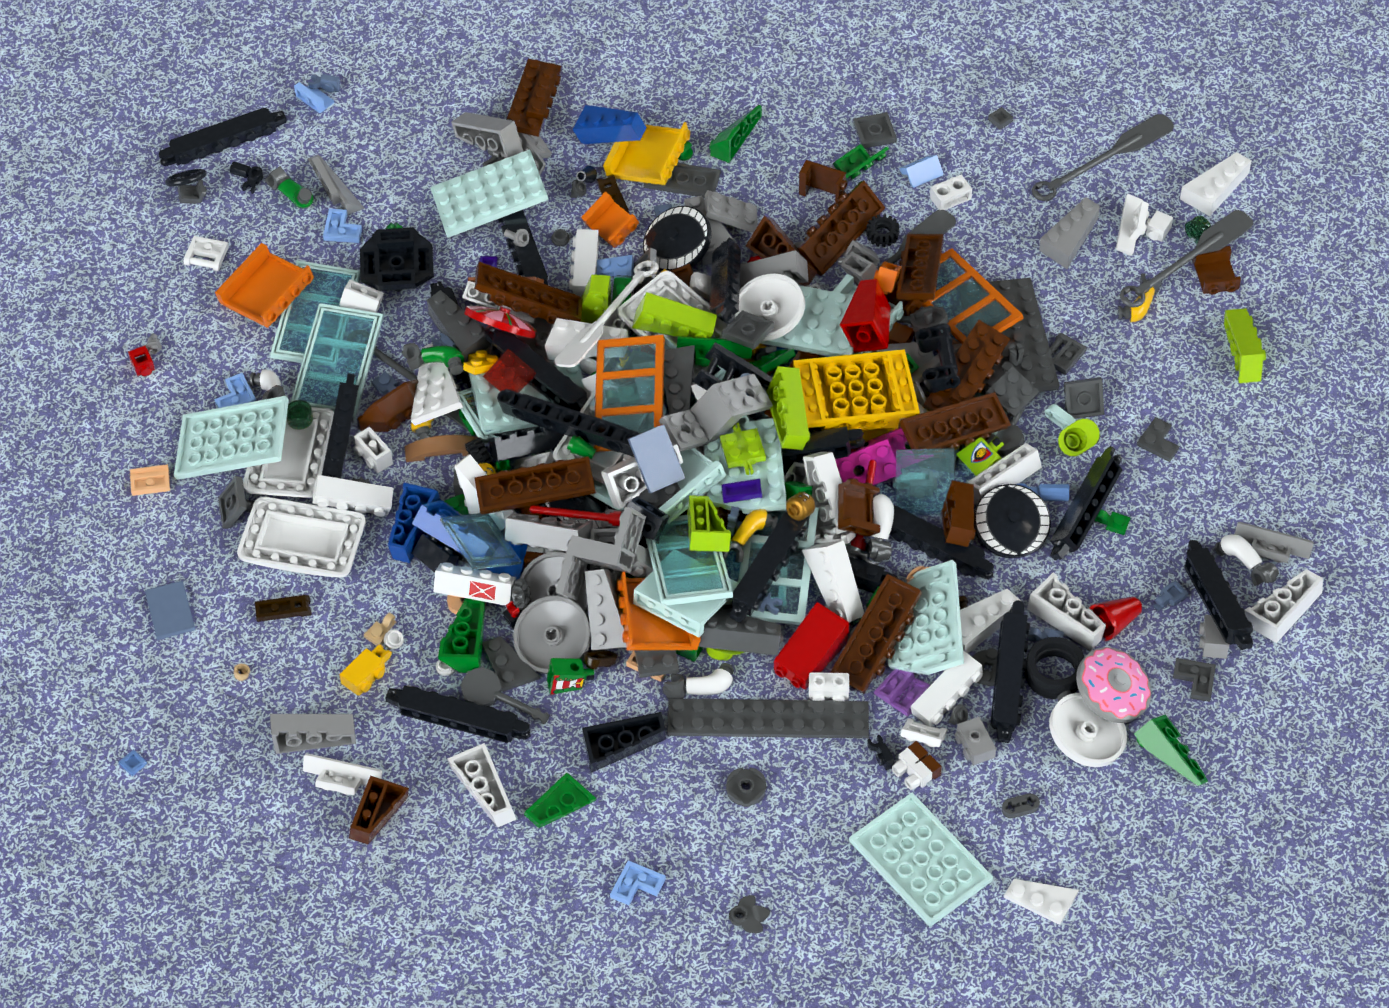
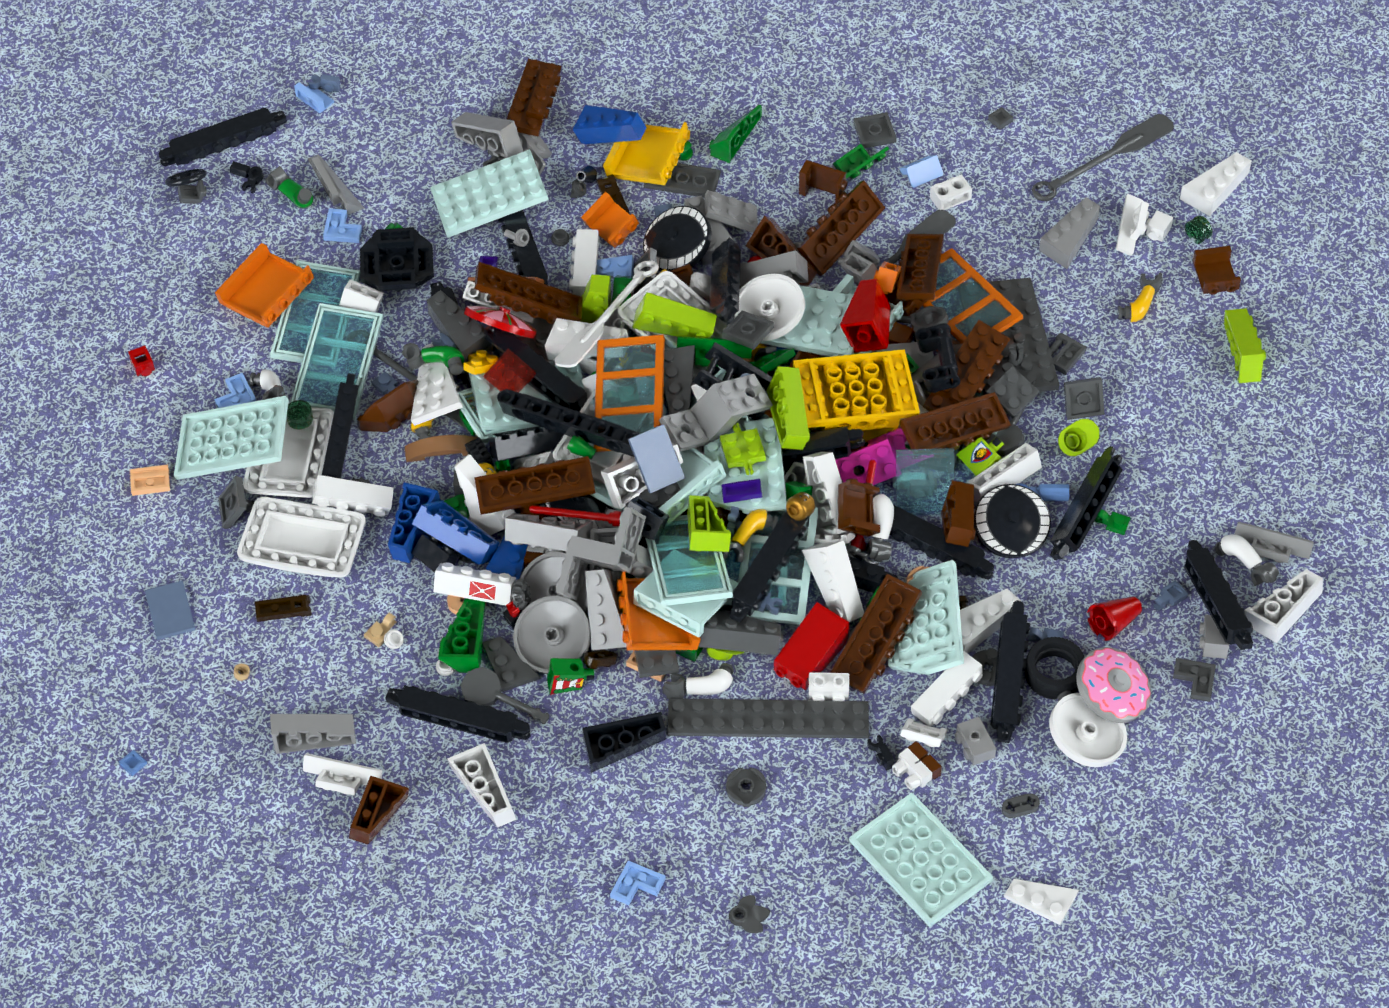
light grey plate [145,333,162,355] -> none
white plate [184,236,229,271] -> none
yellow brick [339,644,392,696] -> none
white brick [354,427,393,473] -> none
clear light blue piece [440,513,521,570] -> none
green wing [524,773,596,828] -> none
black tyre [866,214,899,247] -> none
medium lavender slope [874,669,931,716] -> none
dark grey plate [948,704,968,725] -> none
white wedge [1027,572,1106,651] -> none
light aqua beam [1045,404,1076,429] -> none
dark grey piece [1120,210,1253,307] -> none
wedge [1134,714,1208,786] -> none
dark grey plate [1137,417,1180,462] -> none

